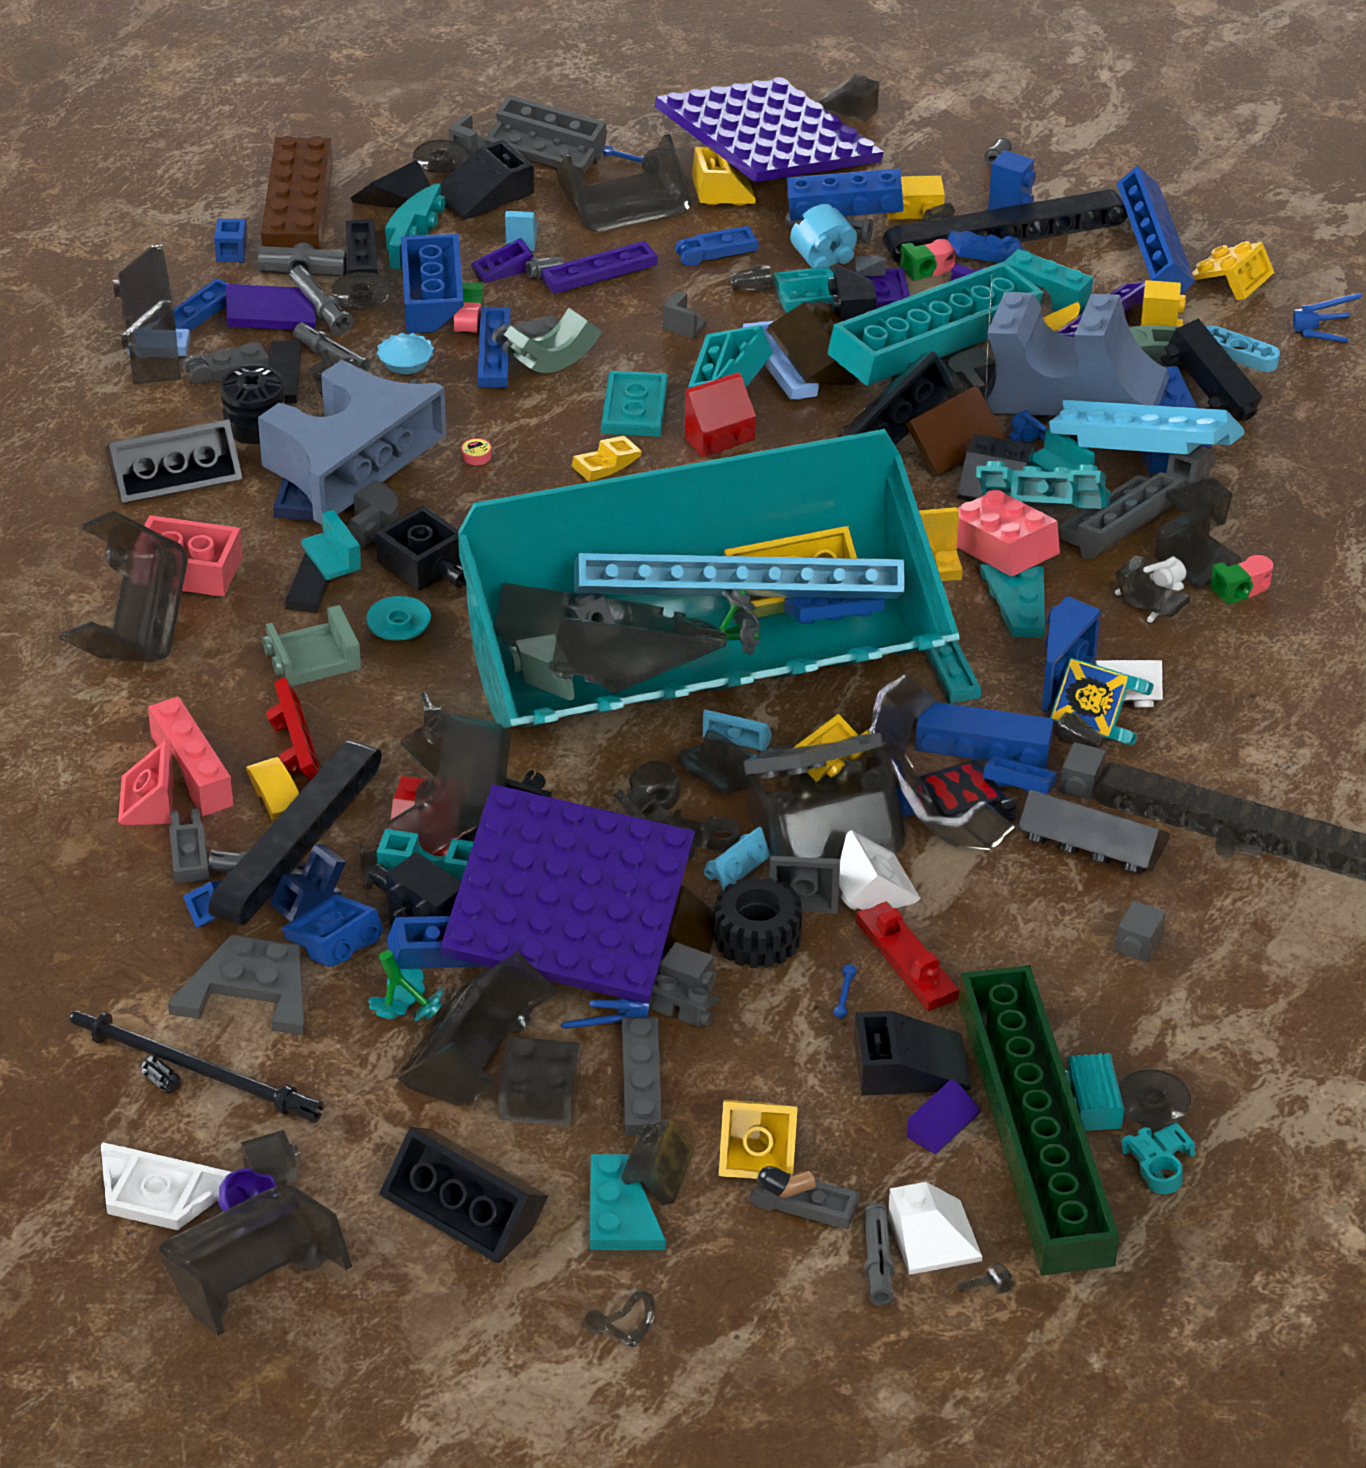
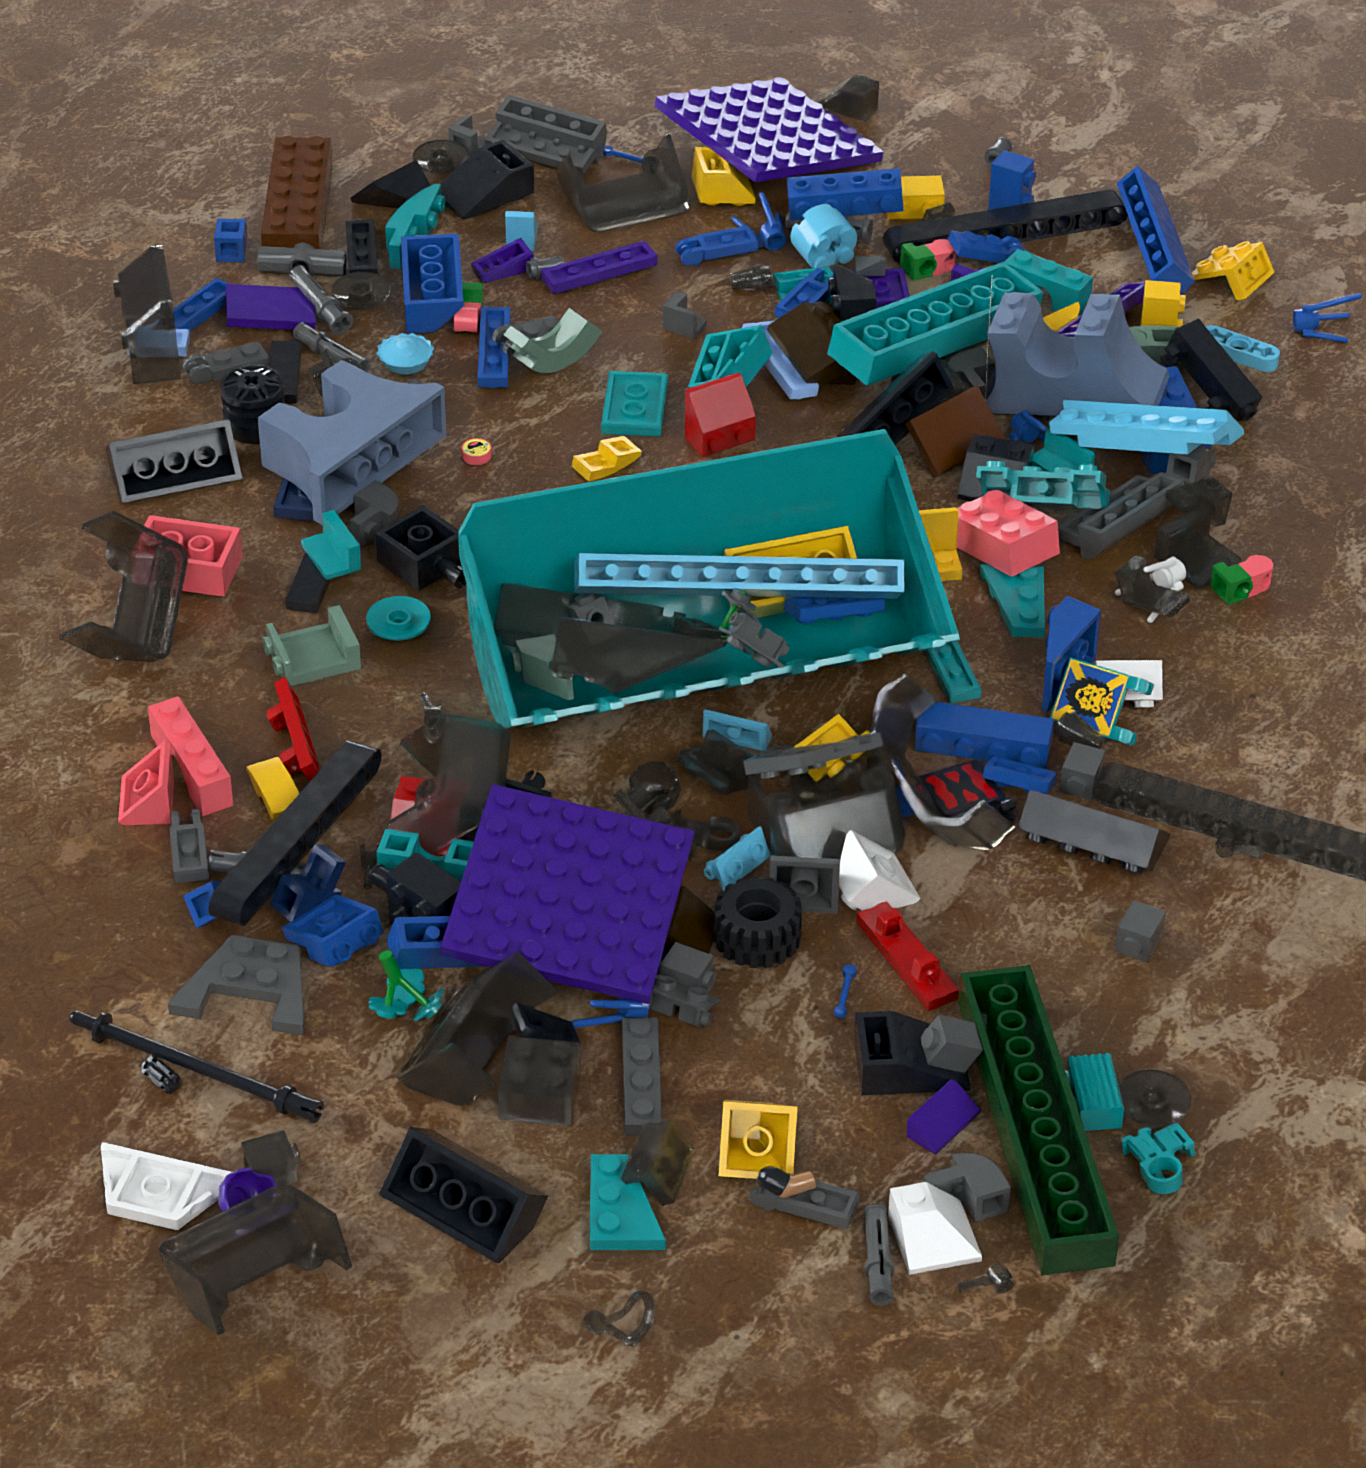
none -> black slope [512,1003,582,1065]
none -> dark grey hinge [718,612,789,668]
none -> blue plant [731,192,788,251]
none -> blue hinge [775,268,833,318]
none -> dark grey brick [920,1014,983,1073]
none -> dark grey brick [923,1153,1011,1222]

